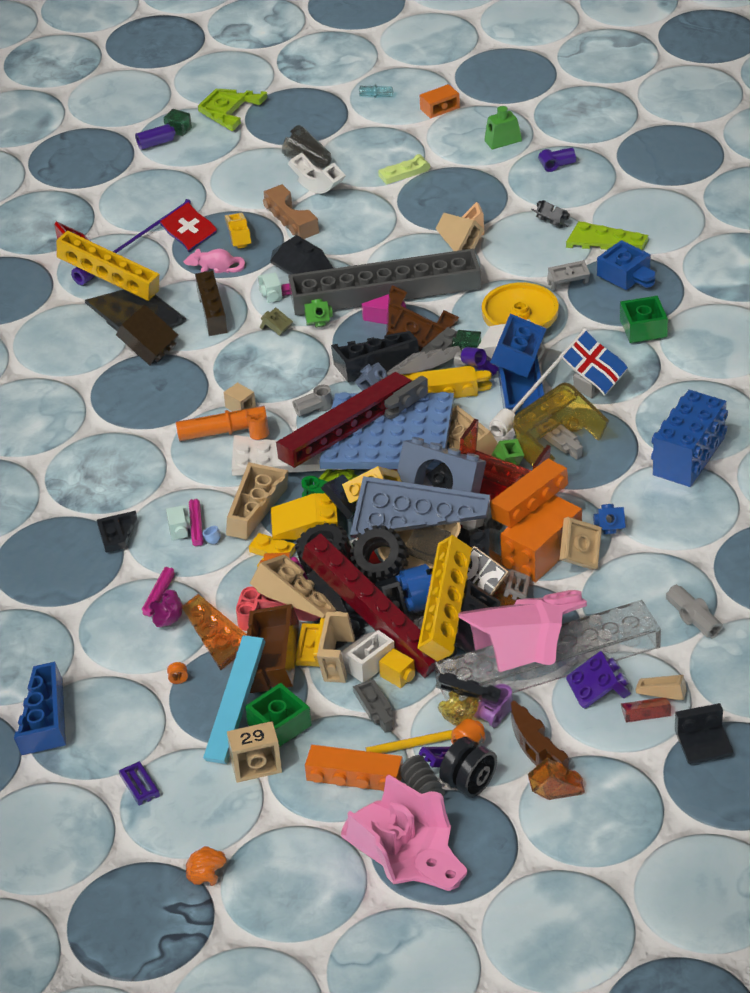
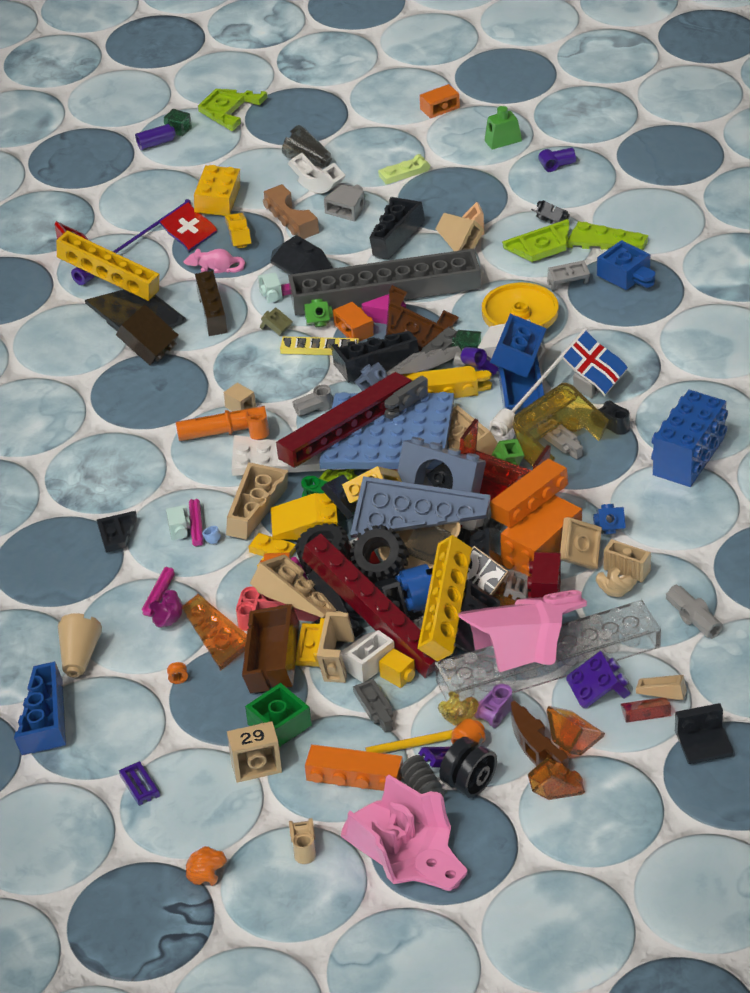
medium azure tile [203,635,266,764] -> none
clear light blue axle [359,84,393,98] -> none
black hinge [436,673,501,705] -> none
green brick [620,296,668,343] -> none
none -> tan cone [58,613,102,678]
none -> yellow brick [194,165,240,216]
none -> light yellow tile [280,336,359,355]
none -> tan piece [289,818,316,864]
none -> light grey torso [324,185,365,222]
none -> orange brick [333,302,374,342]
none -> black wedge [369,197,425,259]
none -> lime wing [502,219,570,262]
none -> dark red brick [527,552,561,598]
none -> clear orange slope [547,706,605,756]
none -> black piece [592,400,630,435]
none -> tan hair [596,567,637,597]
none -> tan brick [603,539,651,583]

